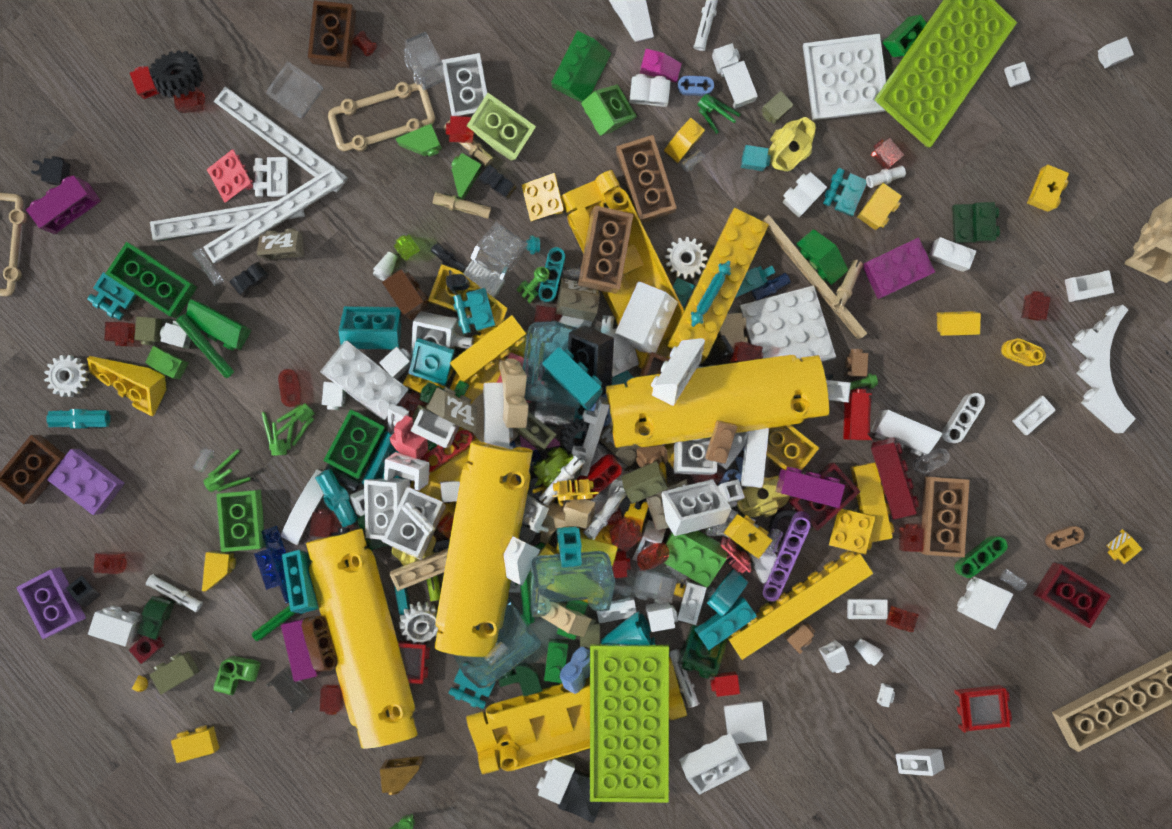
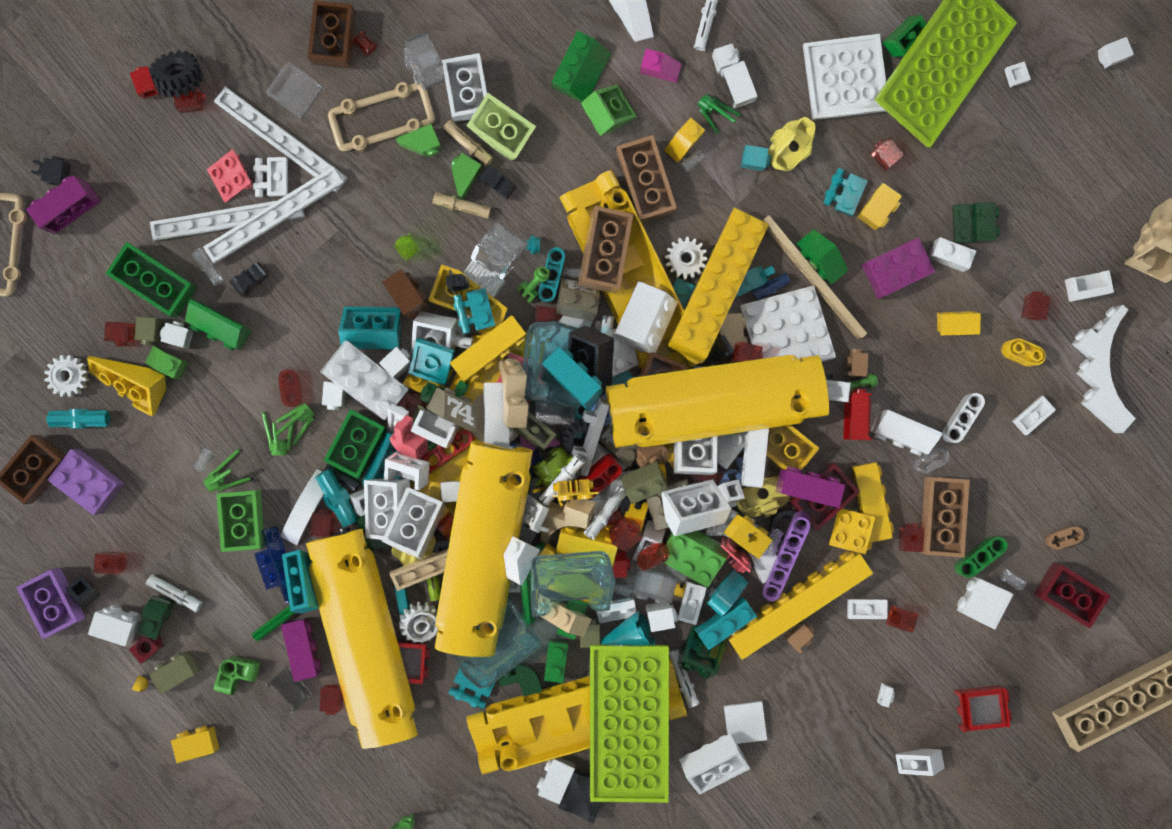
teal plate [87,272,137,320] -> none
green axle [176,314,234,378] -> none
yellow slope [202,551,236,591] -> none
dark tan slope [257,229,305,261] -> none
reddish brown beam [301,616,338,672] -> none
white cone [373,252,398,281] -> none
pearl gold slope [380,755,424,795] -> none
white axle [402,502,435,535] -> none
black pin [430,242,467,273] -> none
red brick [446,116,474,143] -> none
clear pin [484,641,509,667] -> none
yellow hinge [522,173,564,222] -> none
teal brick [557,526,582,568] -> none
medium blue brick [560,647,590,694] -> none
white brick [629,74,670,107] -> none
white slope [651,338,705,406] -> none
medium blue beam [677,76,714,96] -> none
teal wheel [691,261,731,327] -> none
medium nougat plate [705,420,737,464] -> none
red brick [710,671,740,697] -> none
olive brick [761,91,793,124] -> none
white brick [782,172,827,217] -> none
white slope [819,640,850,673] -> none
tan pin [832,260,863,311] -> none
white cone [854,638,884,666] -> none
white pin [866,165,906,188] -> none
dark red brick [871,437,919,520] -> none
yellow brick [1027,164,1069,212] -> none
yellow brick [1106,529,1142,564] -> none

